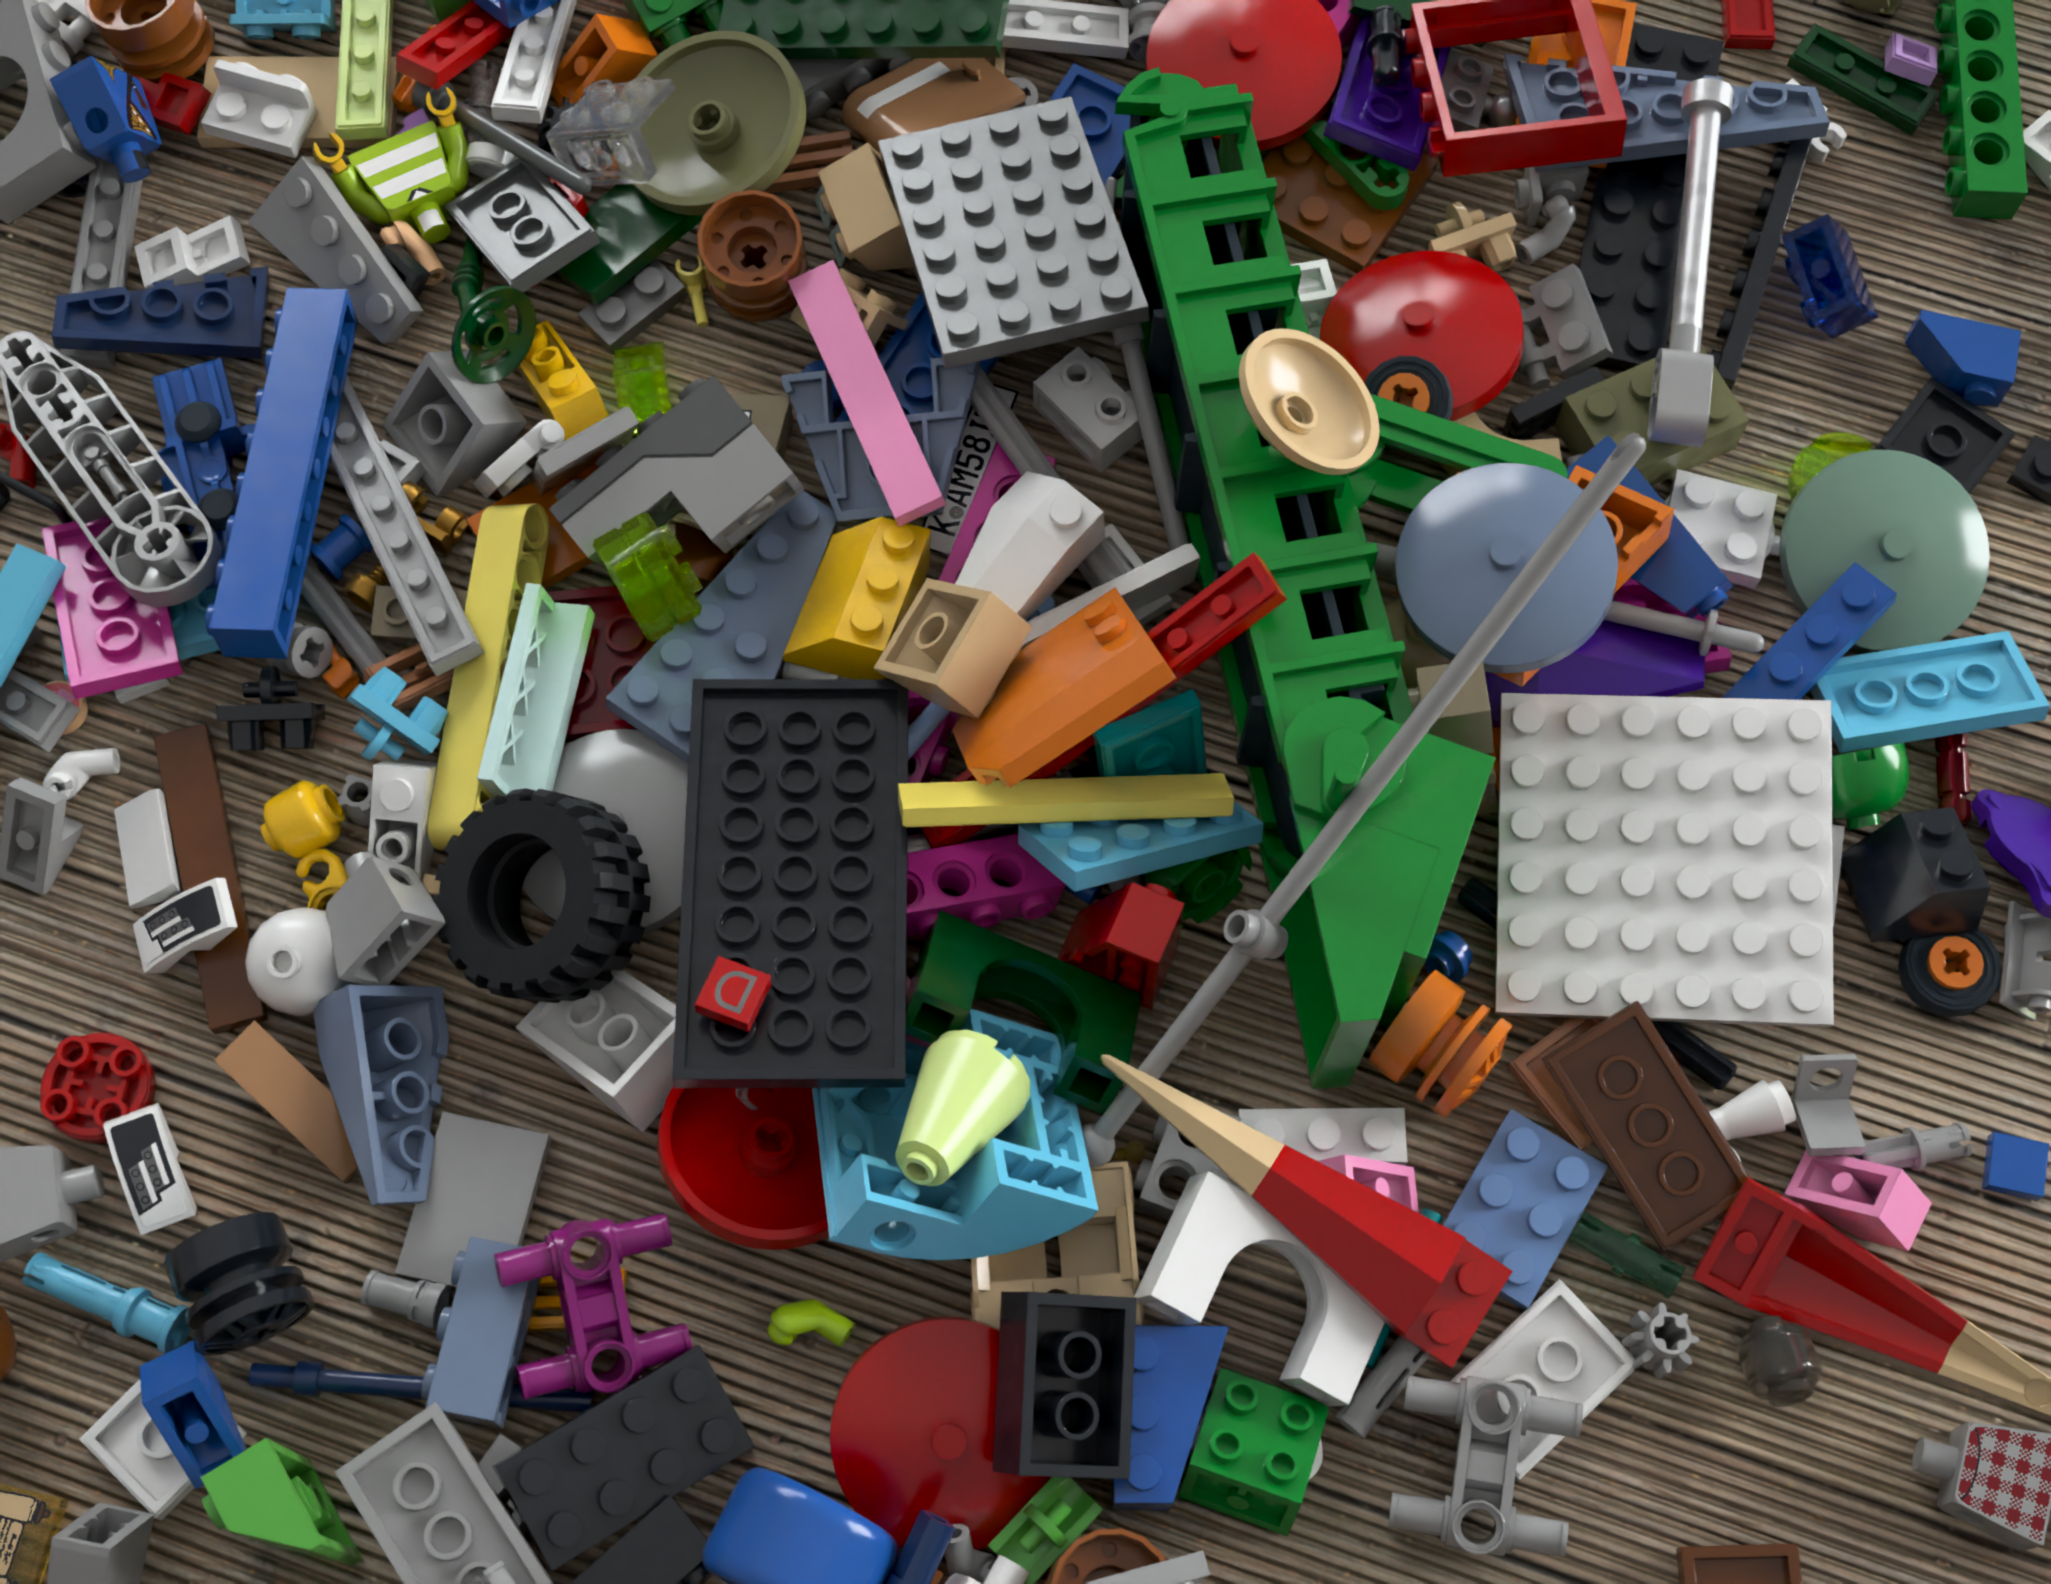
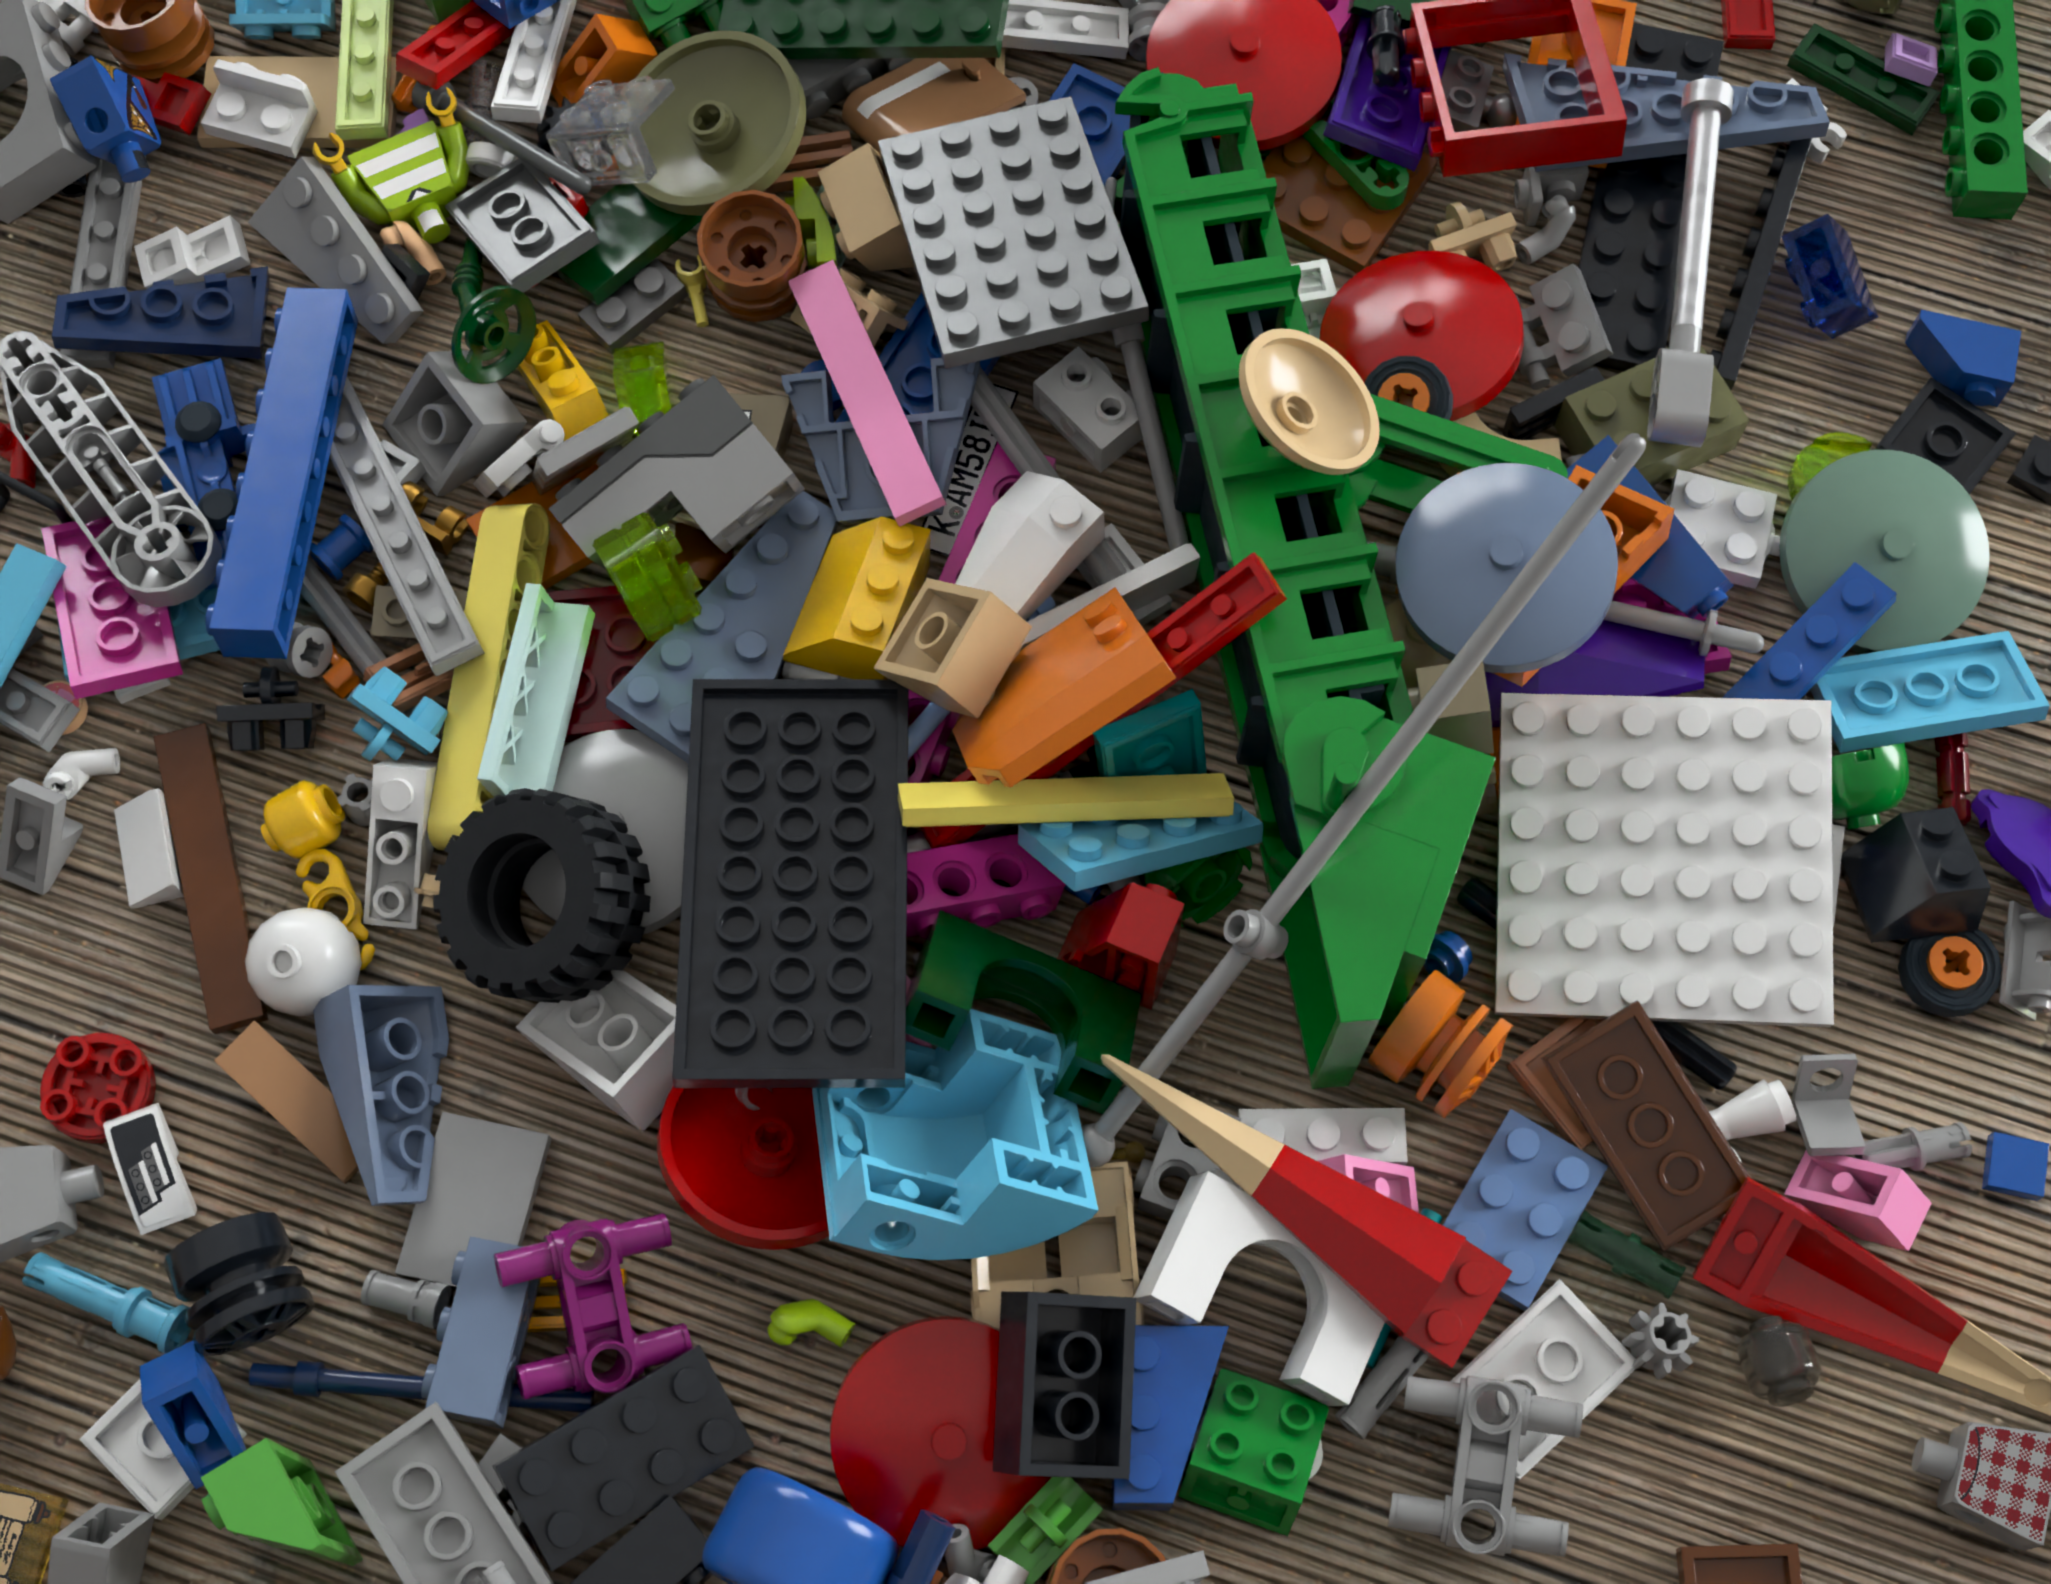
slope [133,878,238,974] -> none
light grey torso [326,852,445,985] -> none
red tile [695,956,772,1032] -> none
yellowish green cone [895,1030,1030,1186] -> none
none -> lime slope [785,177,838,269]

